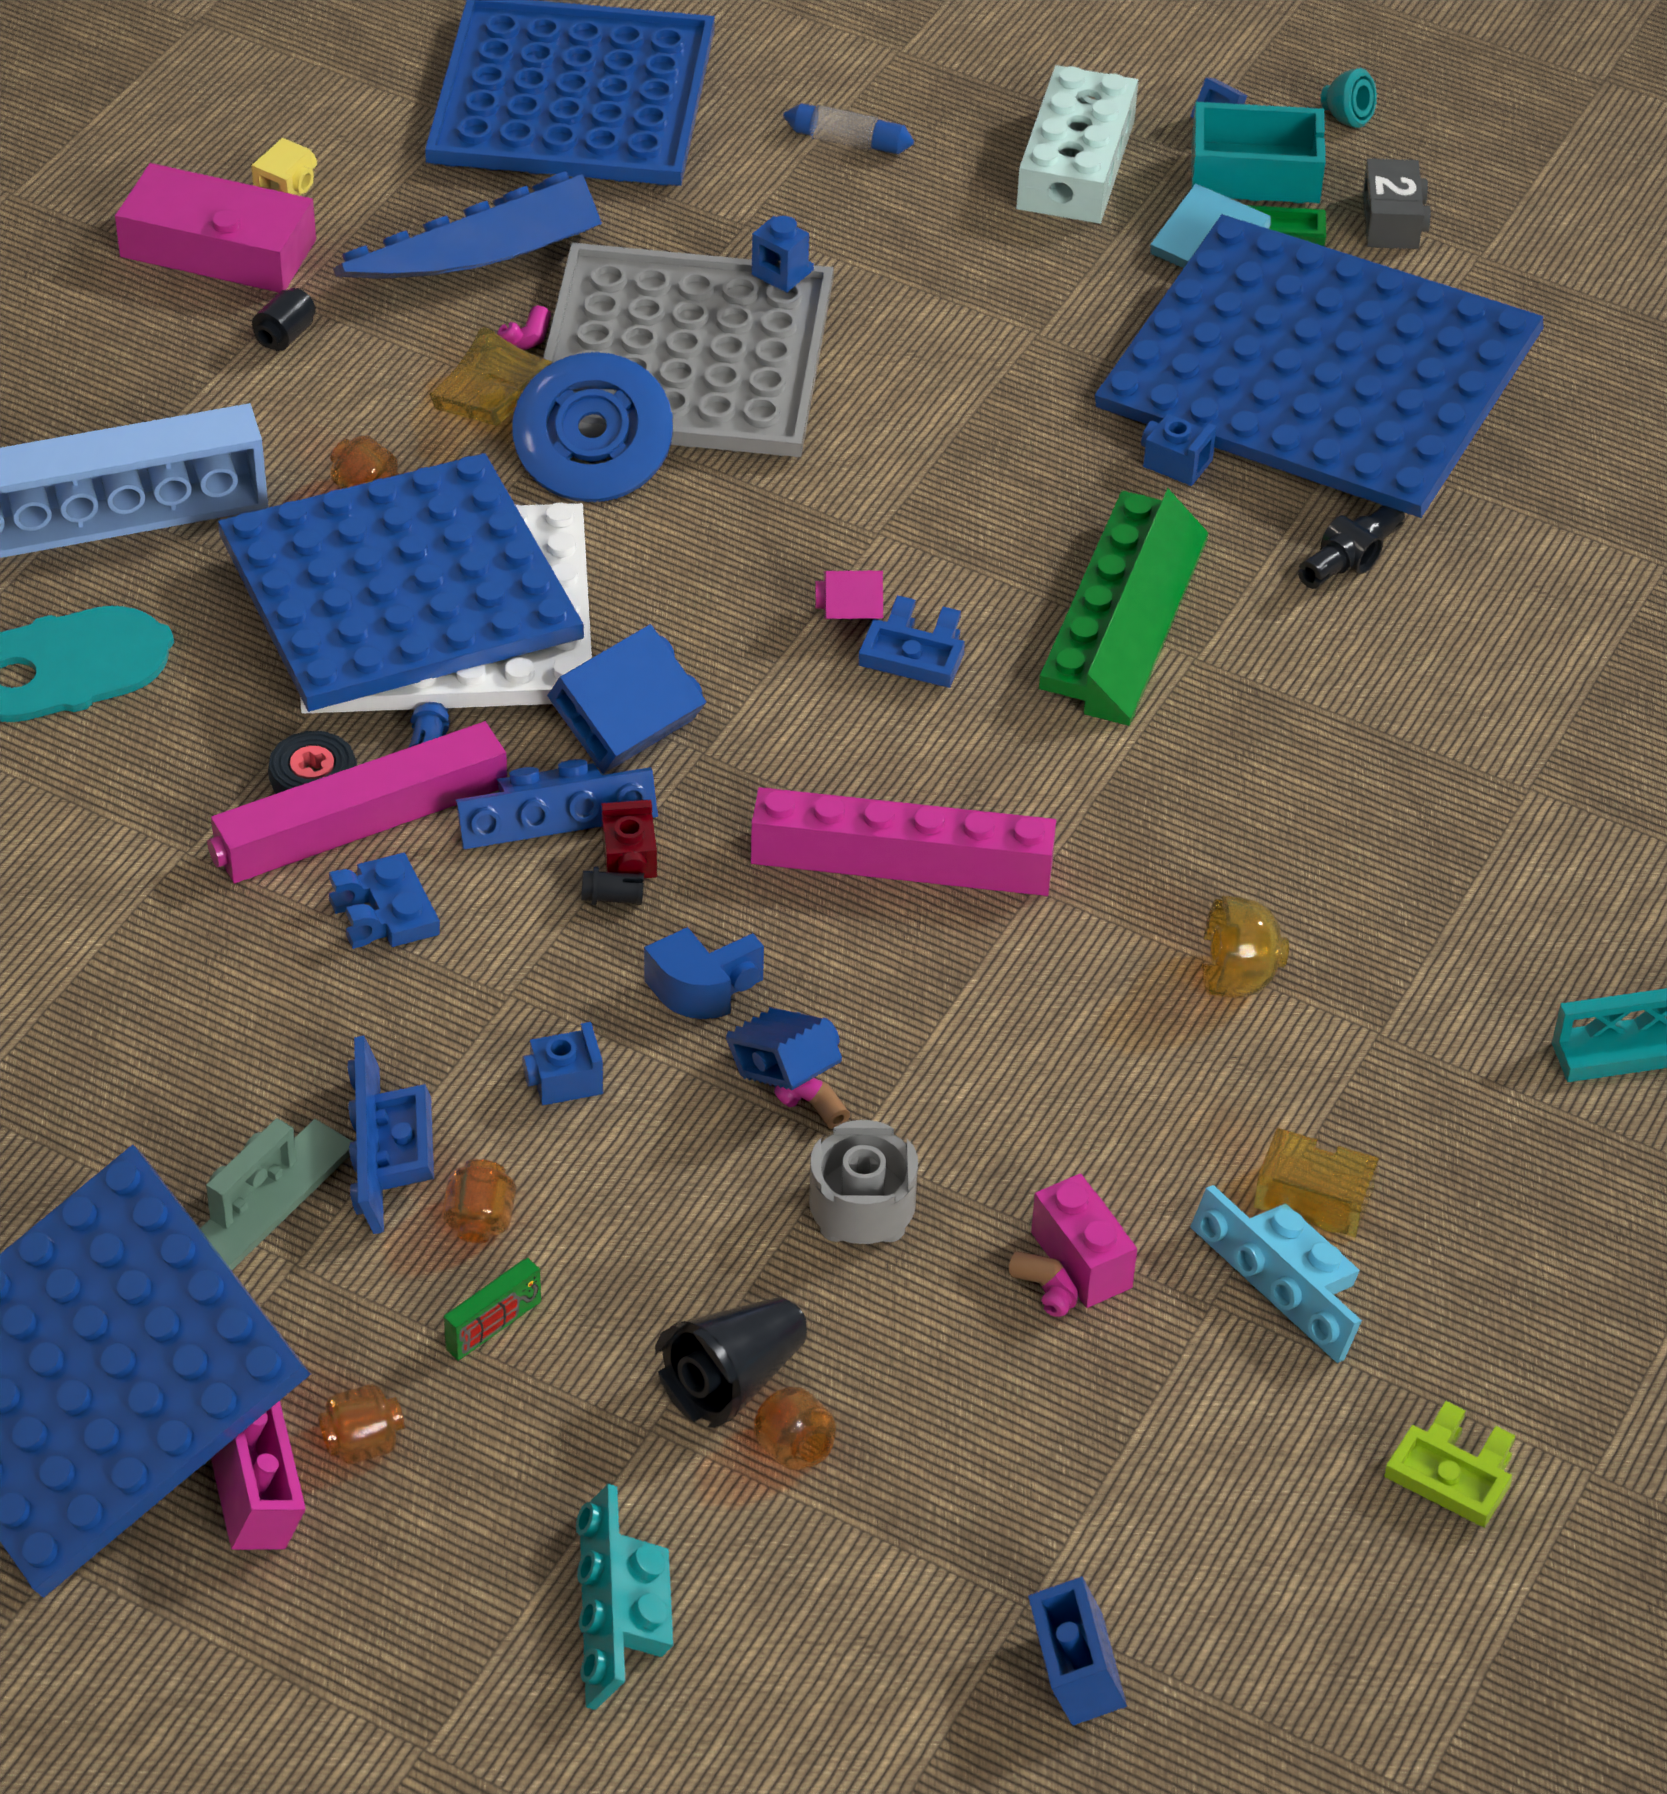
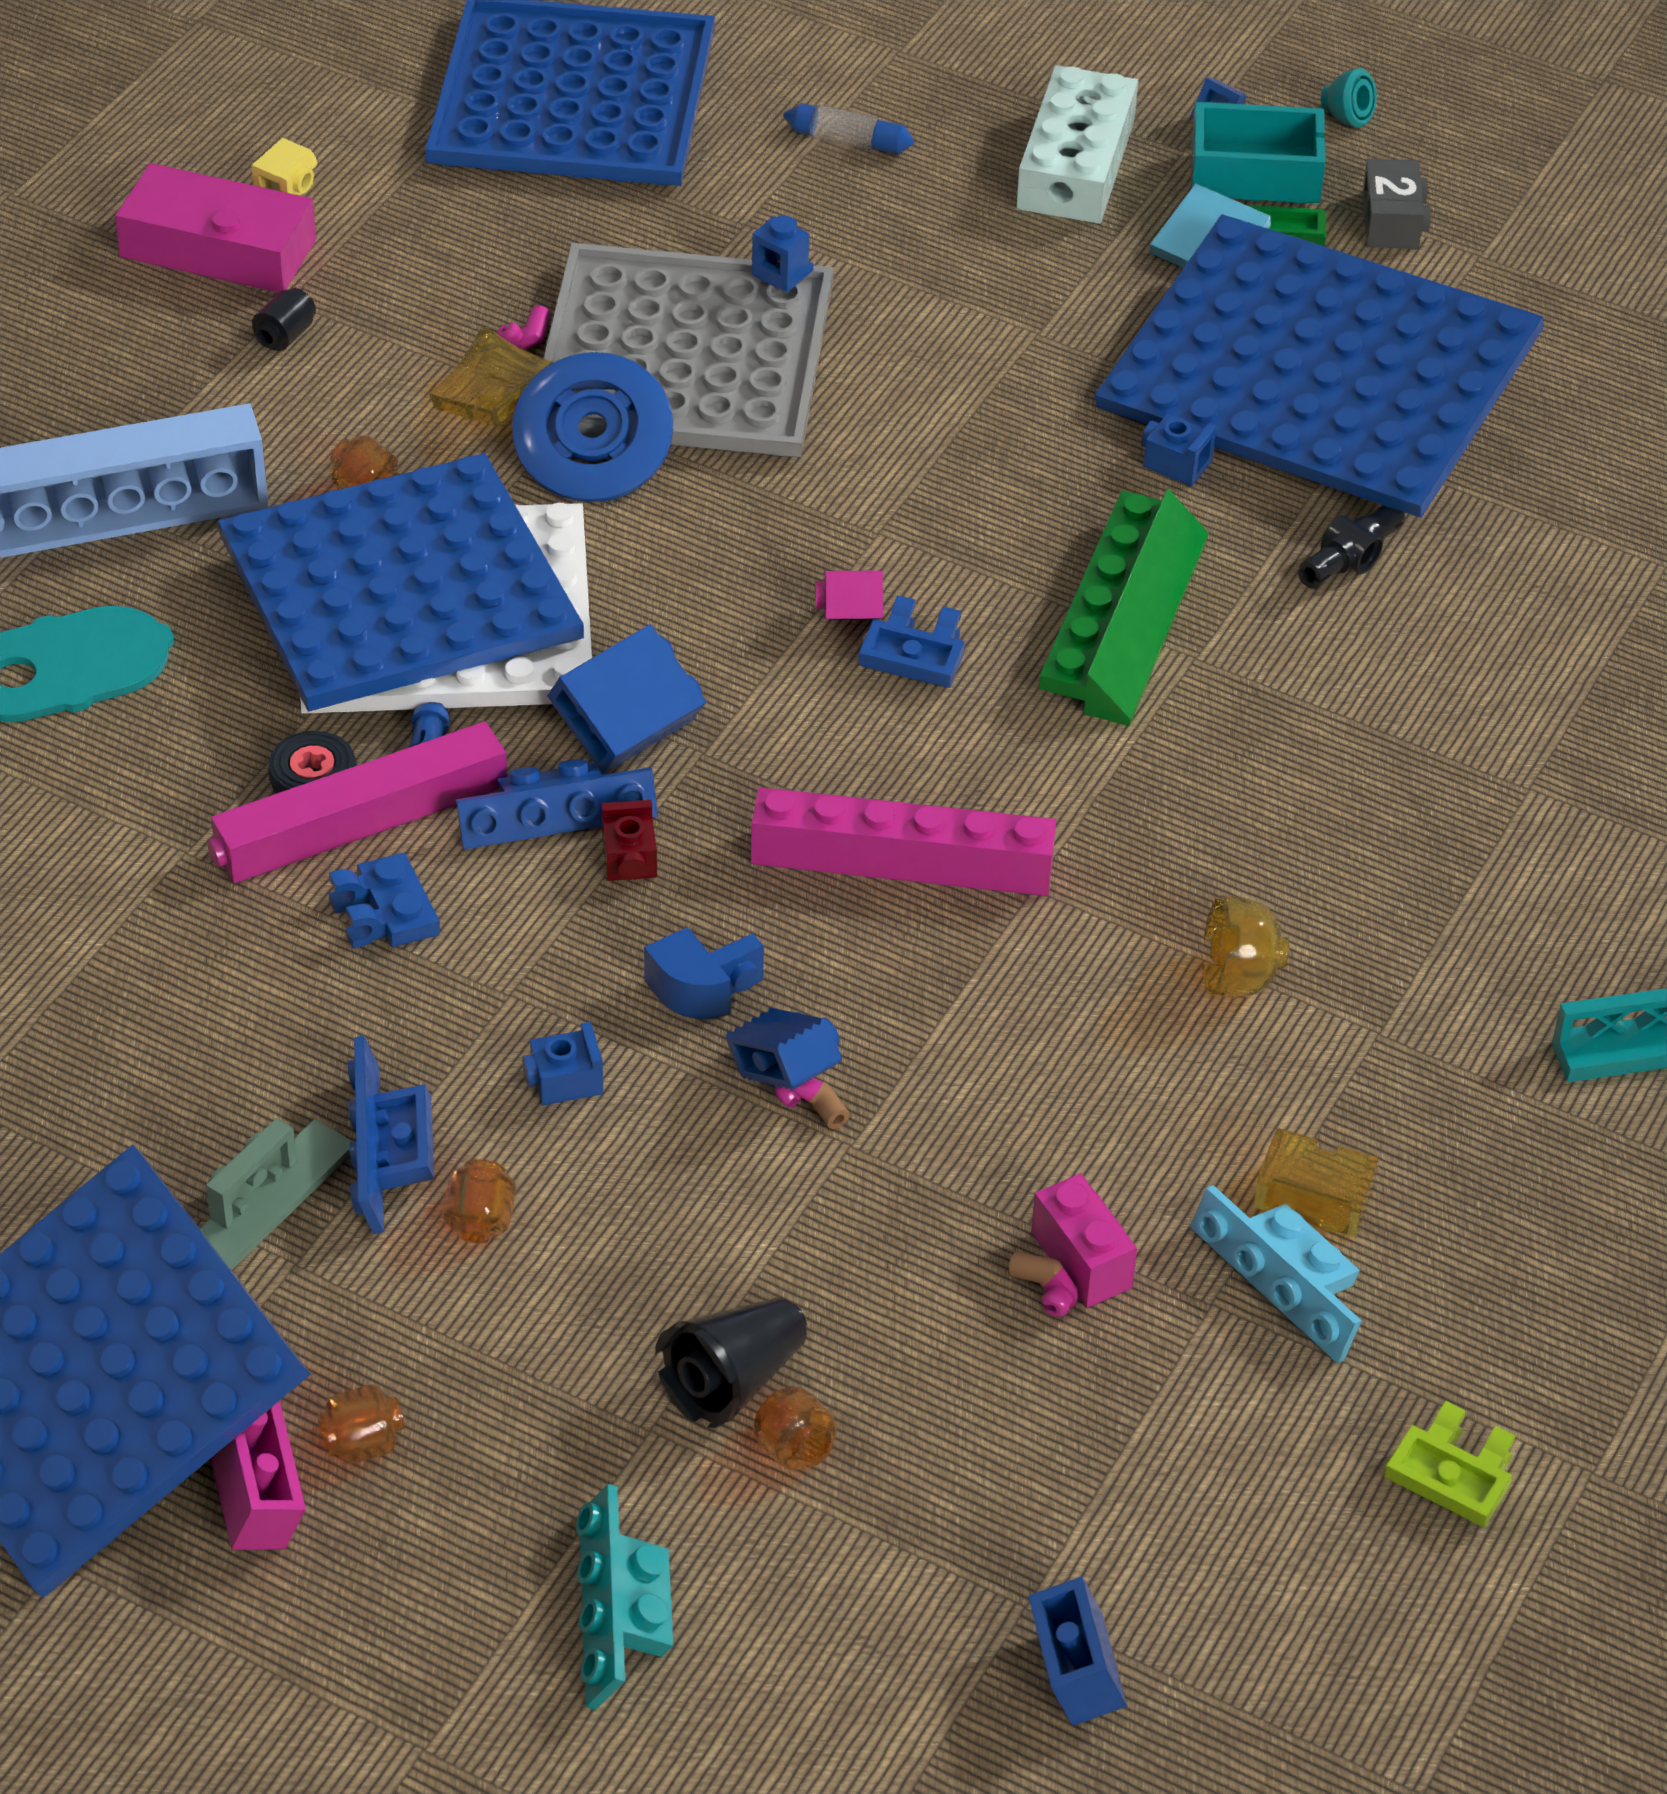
blue wedge [333,171,602,279] -> none
green tile [444,1257,541,1361] -> none
black pin [581,866,644,906] -> none
light grey brick [809,1120,918,1244] -> none

